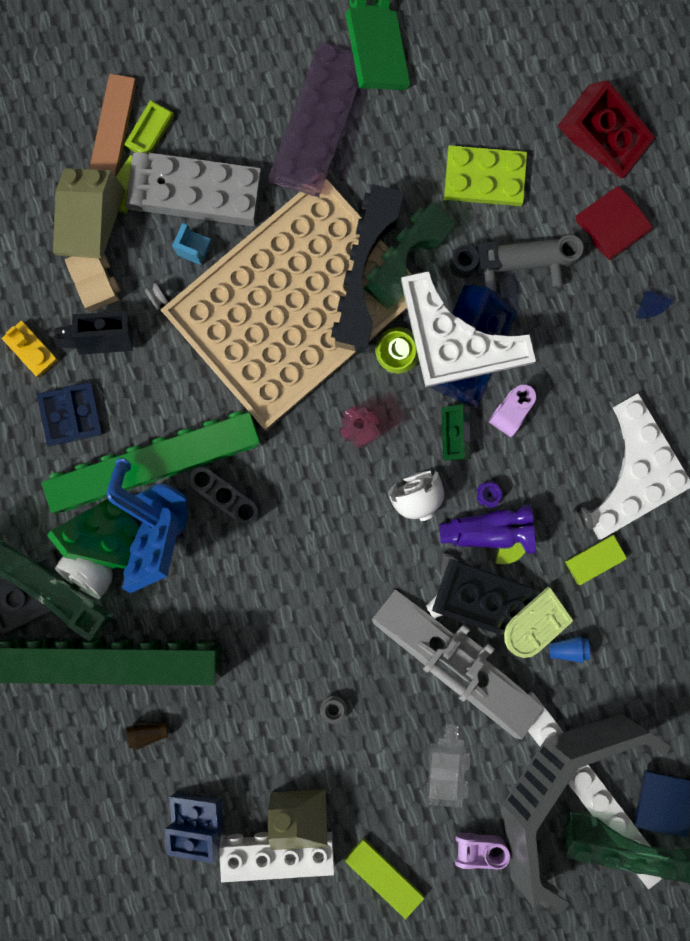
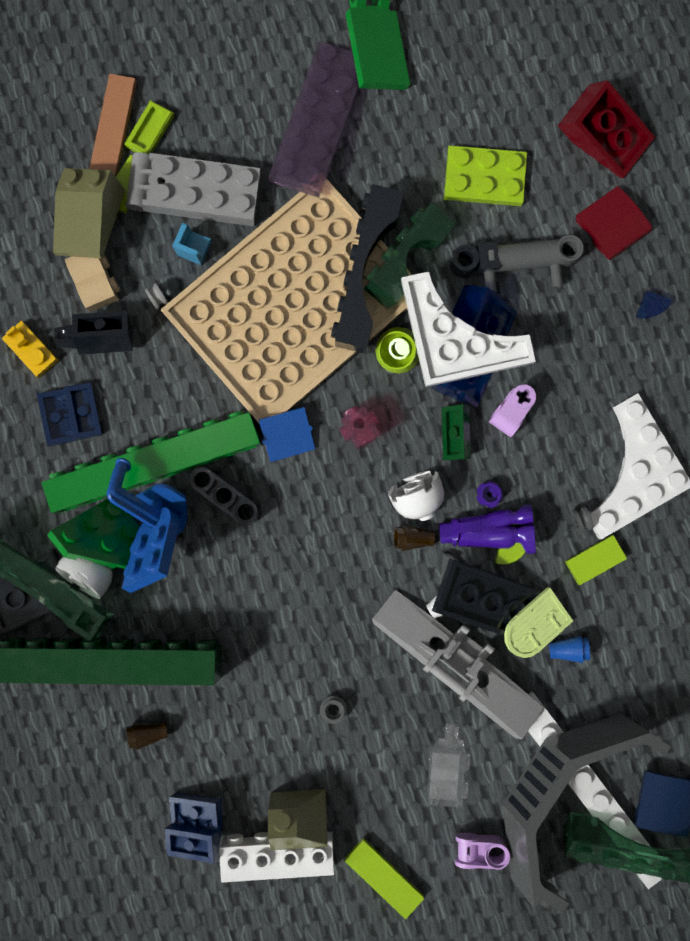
none -> blue piece [258,407,315,462]
none -> dark brown cone [394,524,435,551]

